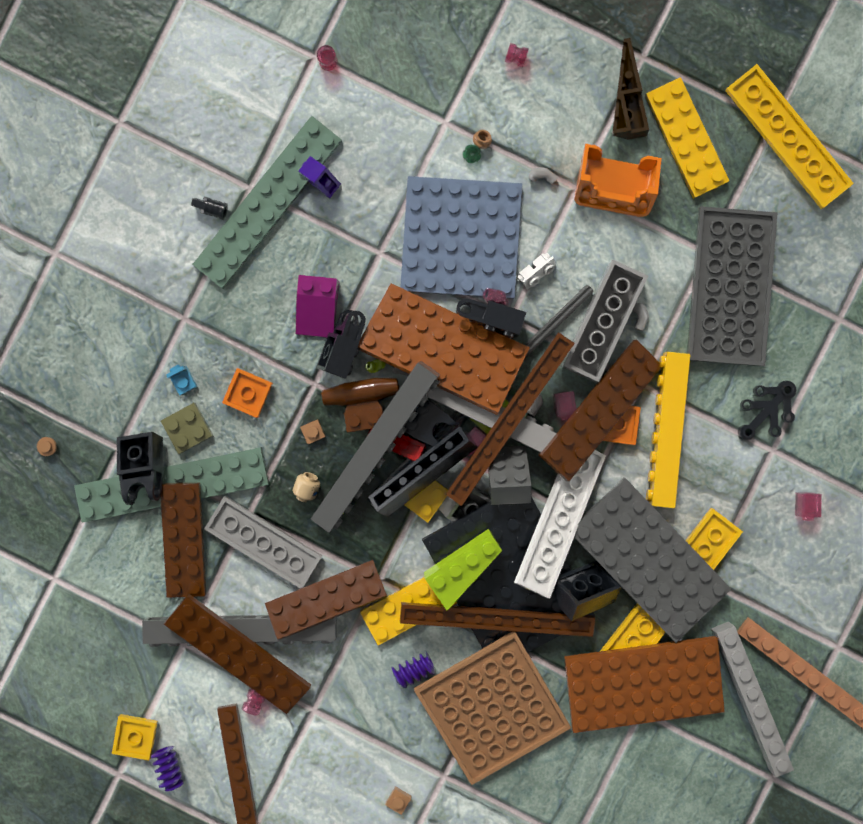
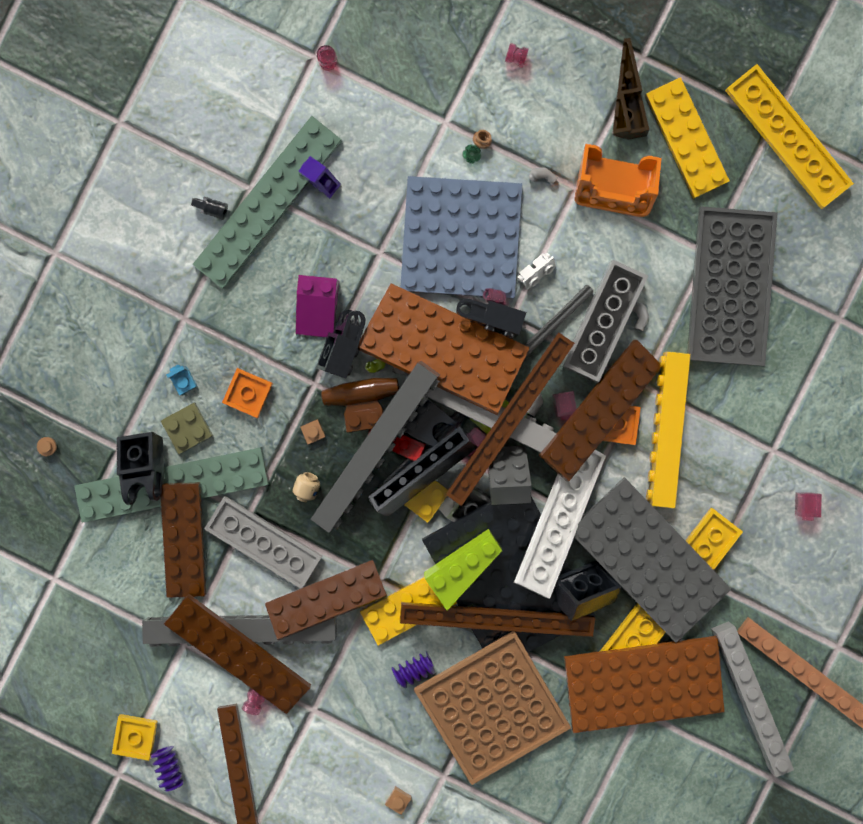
black plant [738,381,797,440] -> none

